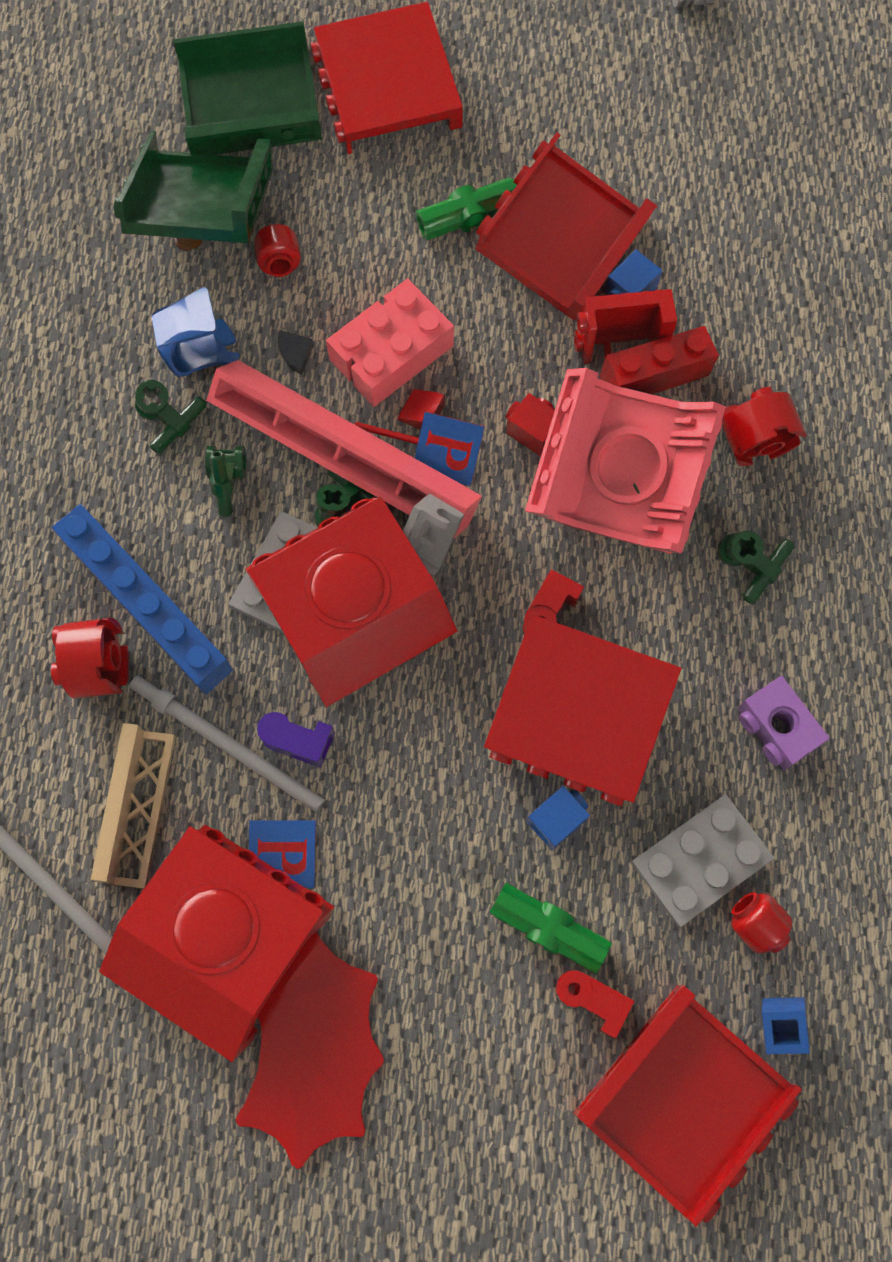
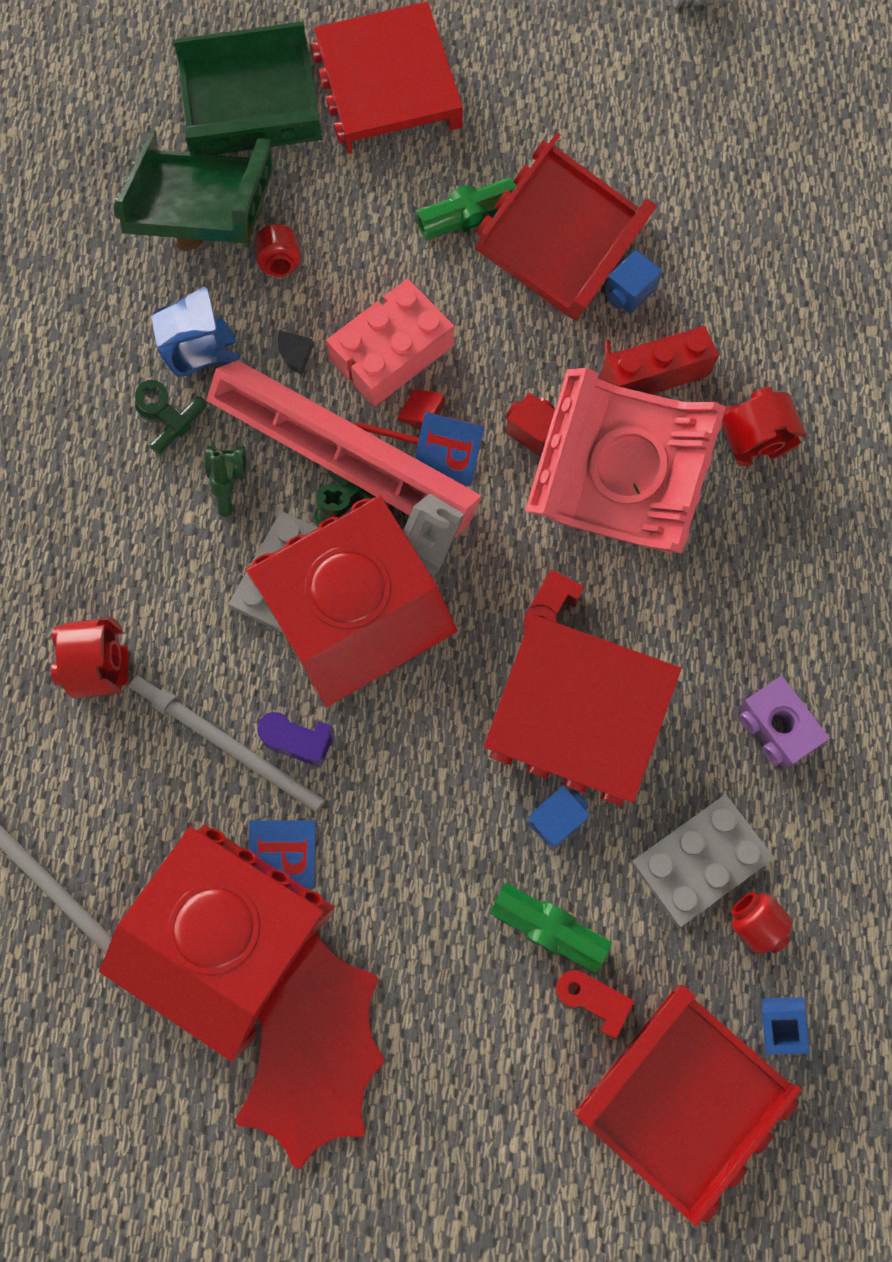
blue brick [51,503,234,695] -> none
tan fence [90,723,176,889] -> none
red panel [574,289,677,364] -> none
dark green piece [718,530,795,604] -> none

